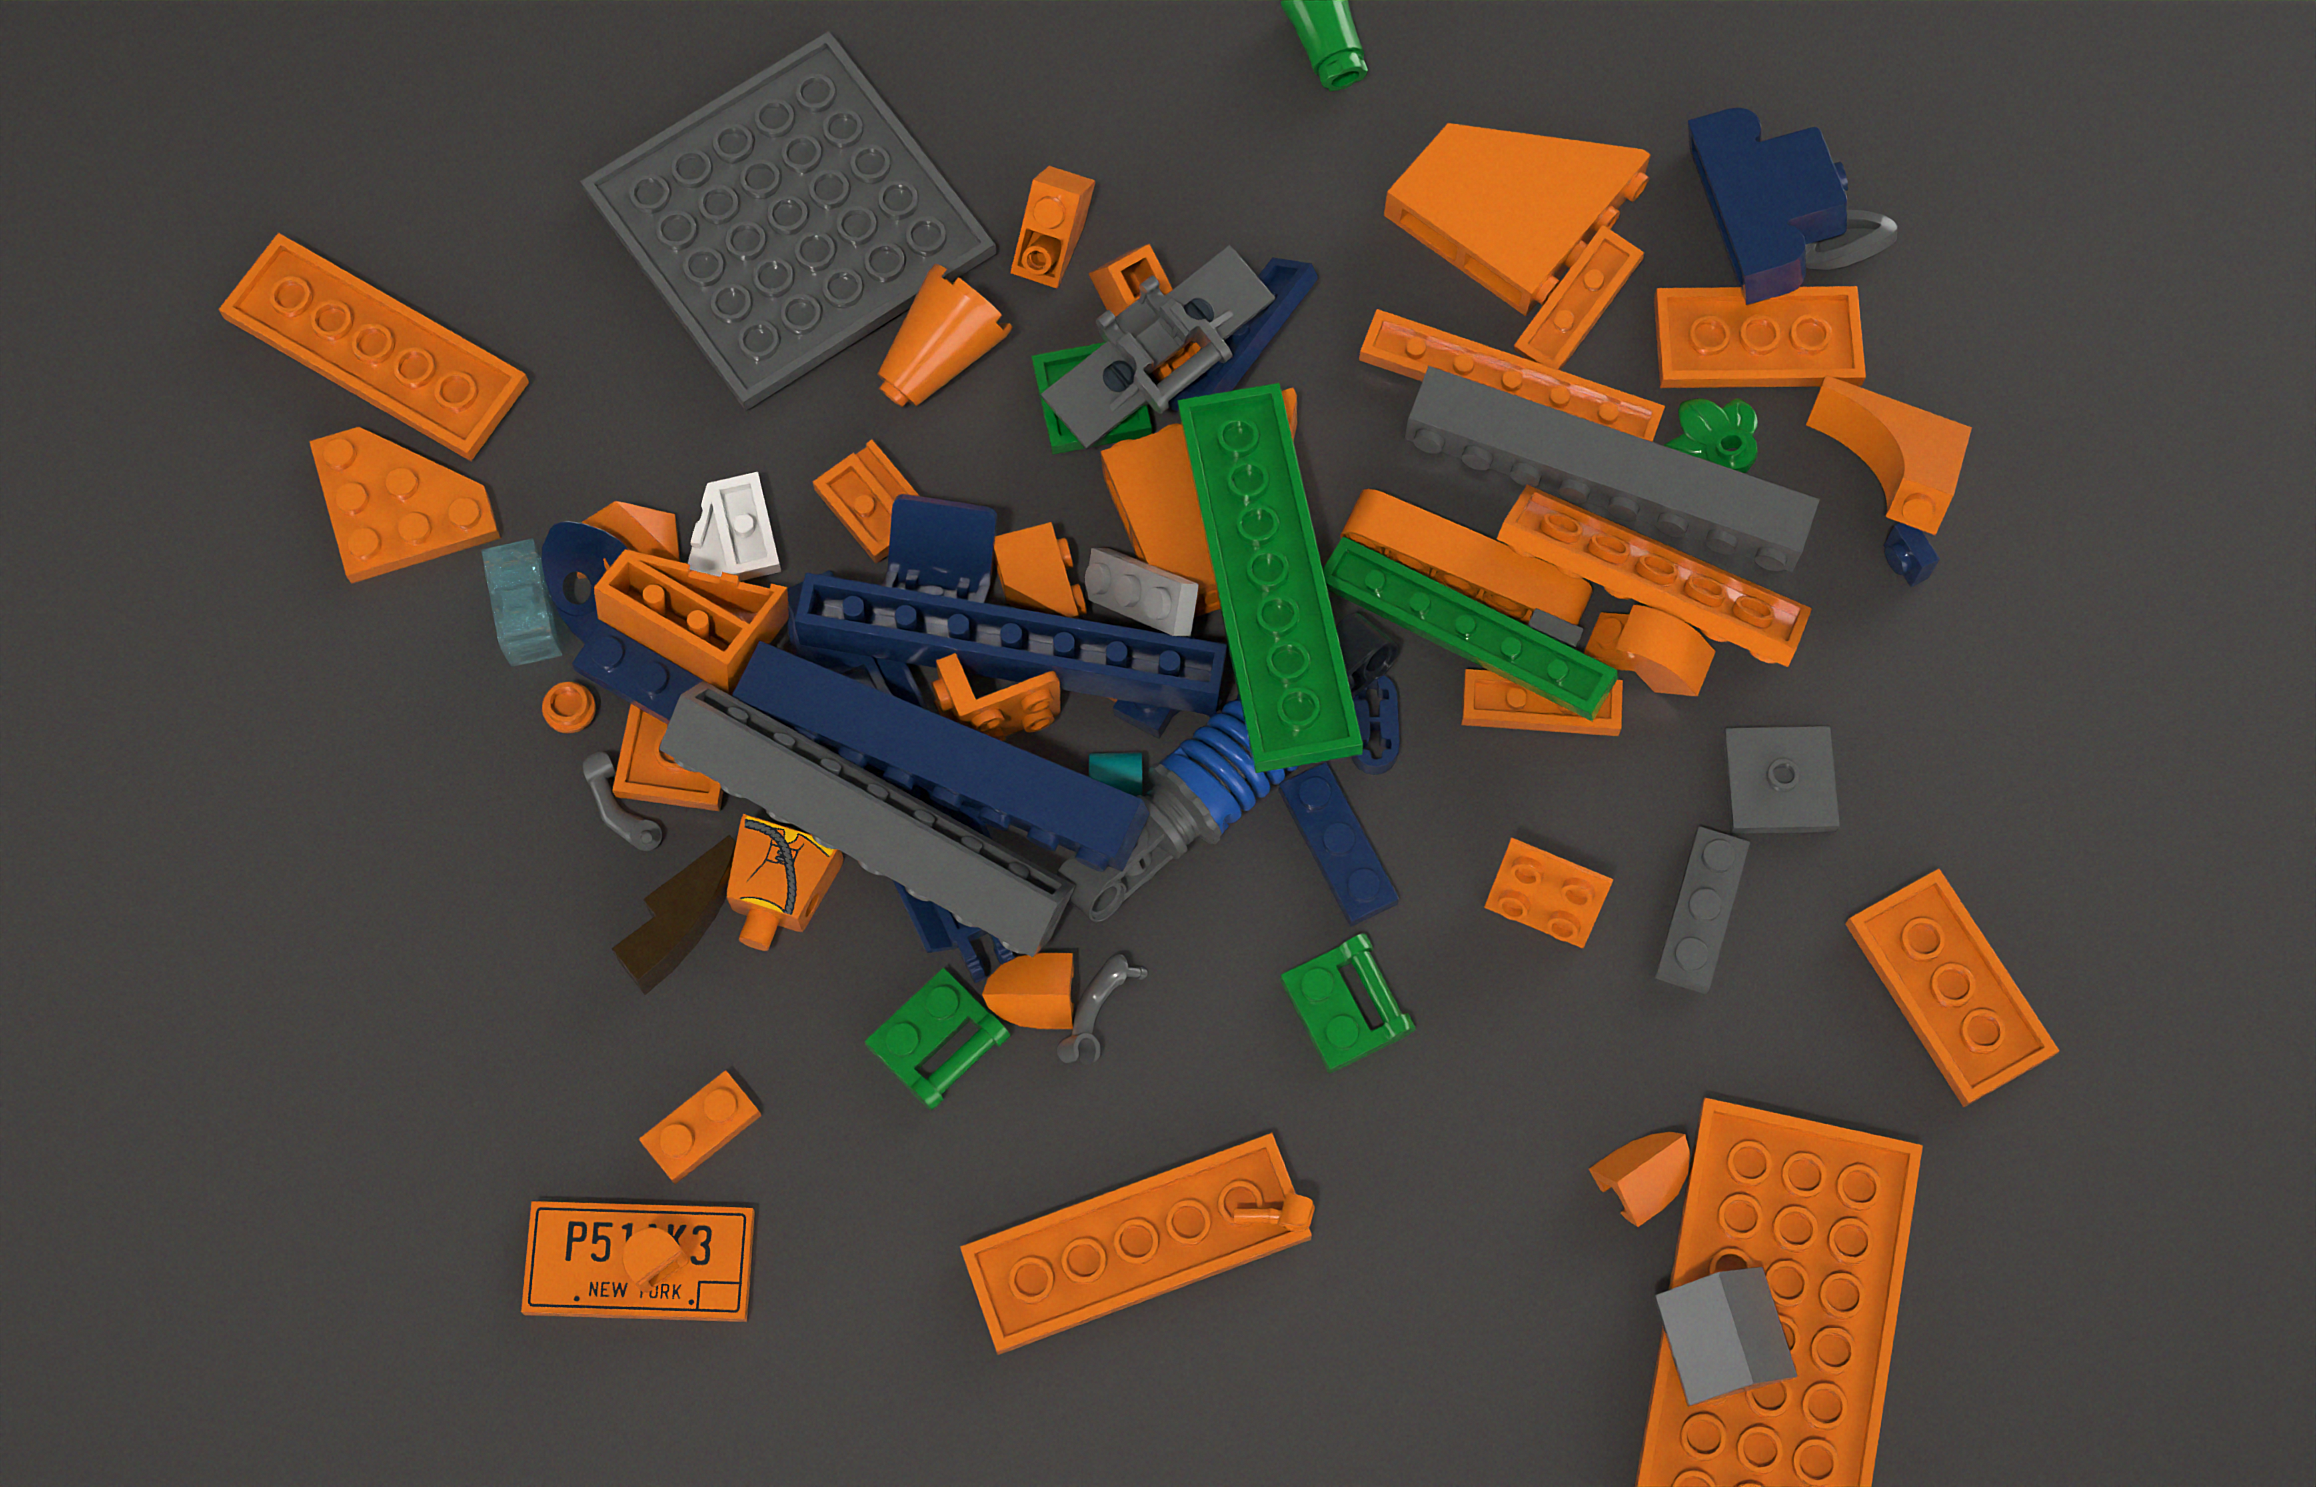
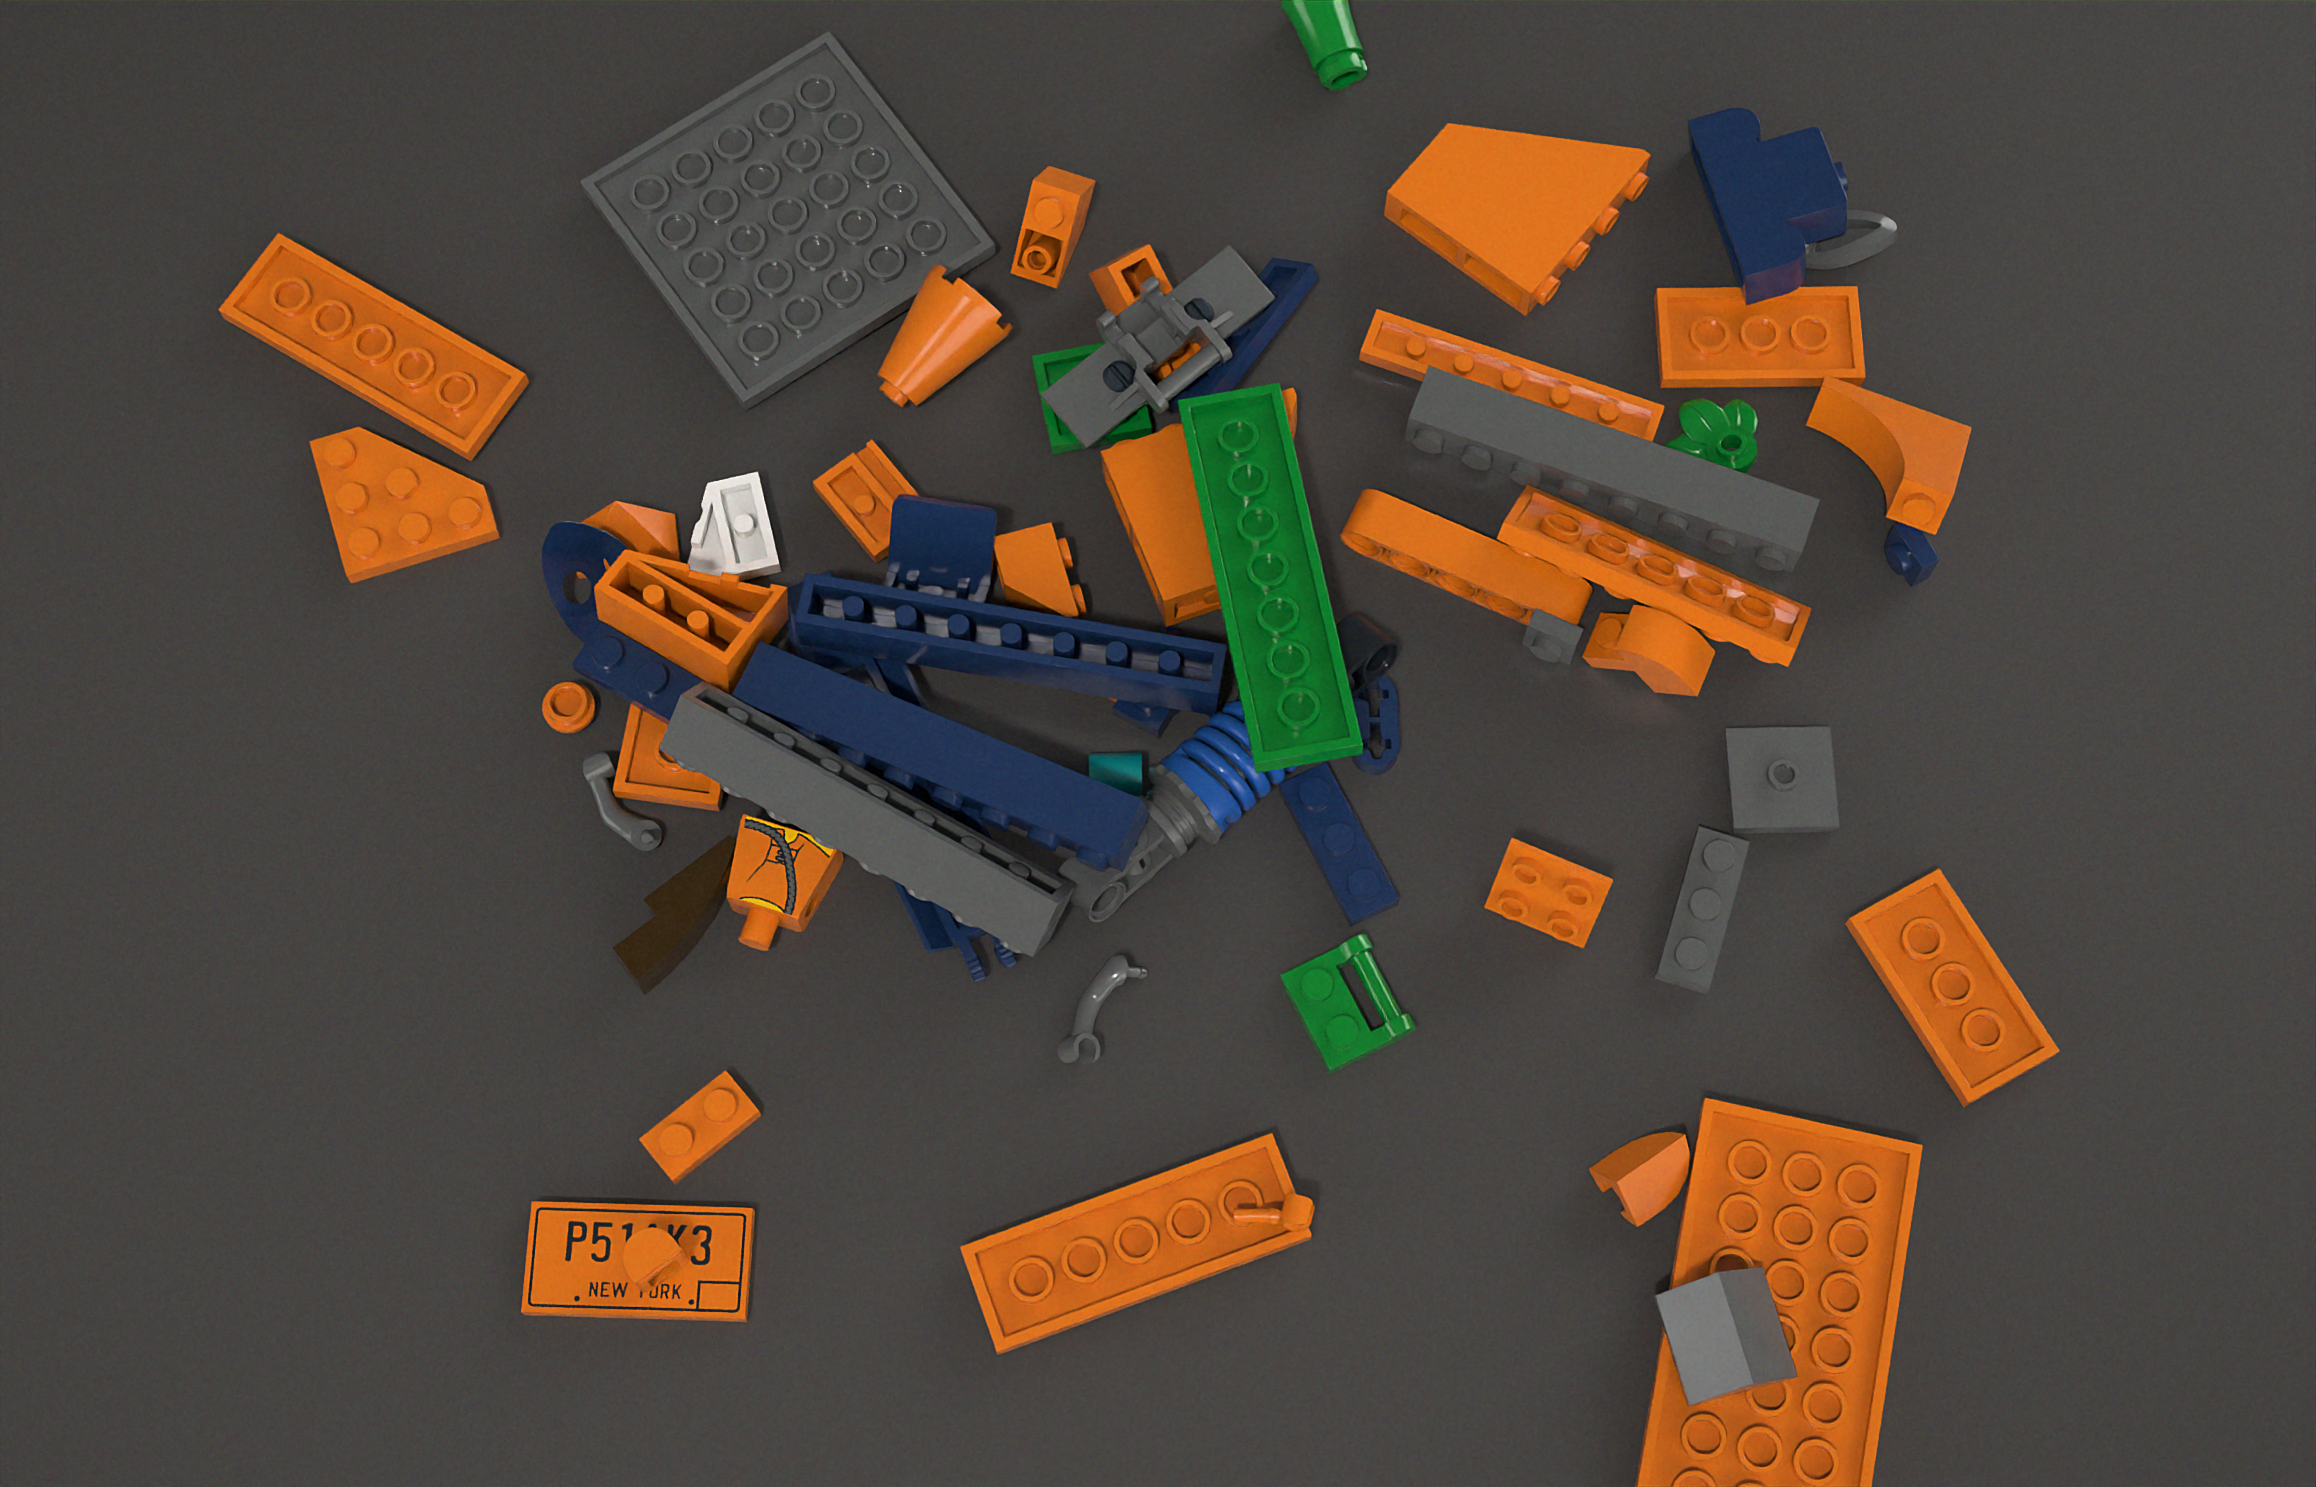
clear light blue brick [481,538,562,667] -> none
green plate [864,967,1011,1111] -> none
orange bracket [931,653,1061,742] -> none
orange brick [982,953,1074,1029] -> none
light grey plate [1084,548,1199,636] -> none
green plate [1323,536,1618,722] -> none
orange plate [1461,669,1623,736] -> none
orange hinge [1514,225,1644,371] -> none

